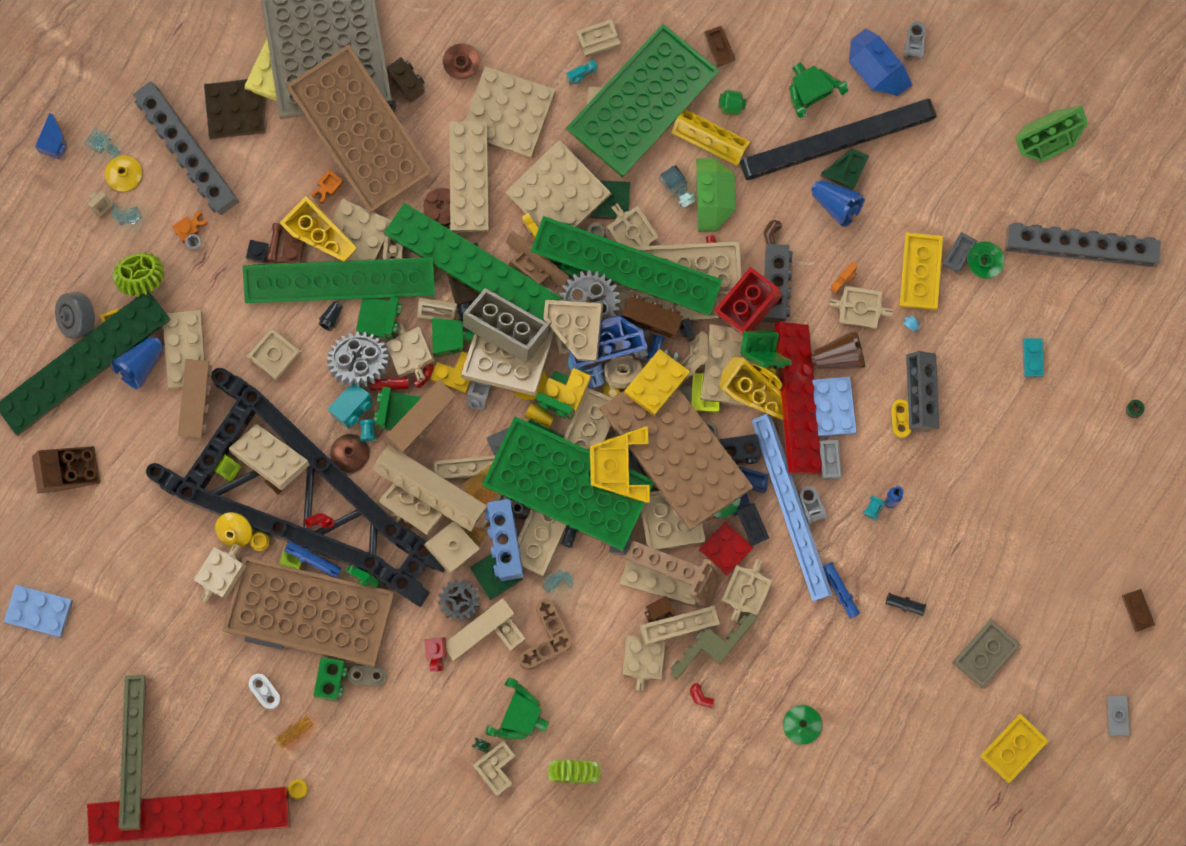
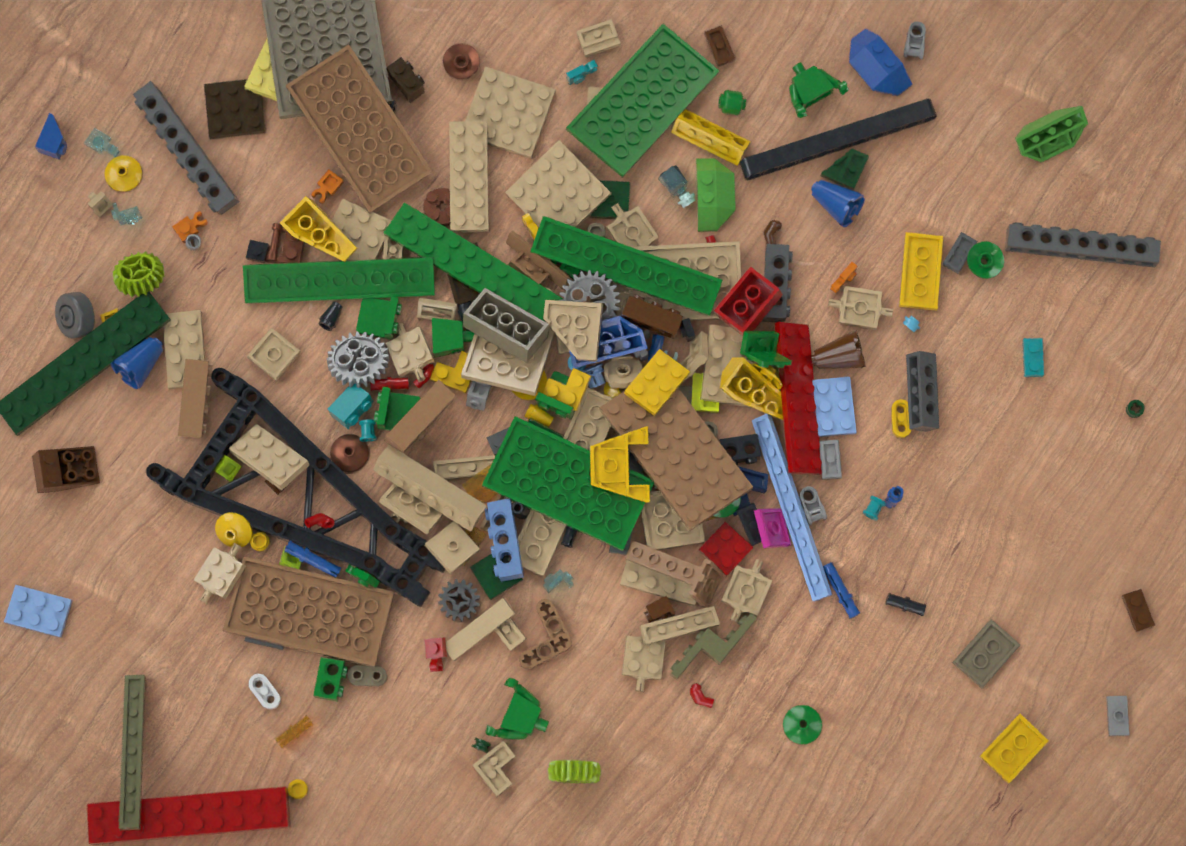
none -> dark pink plate [754,508,791,548]

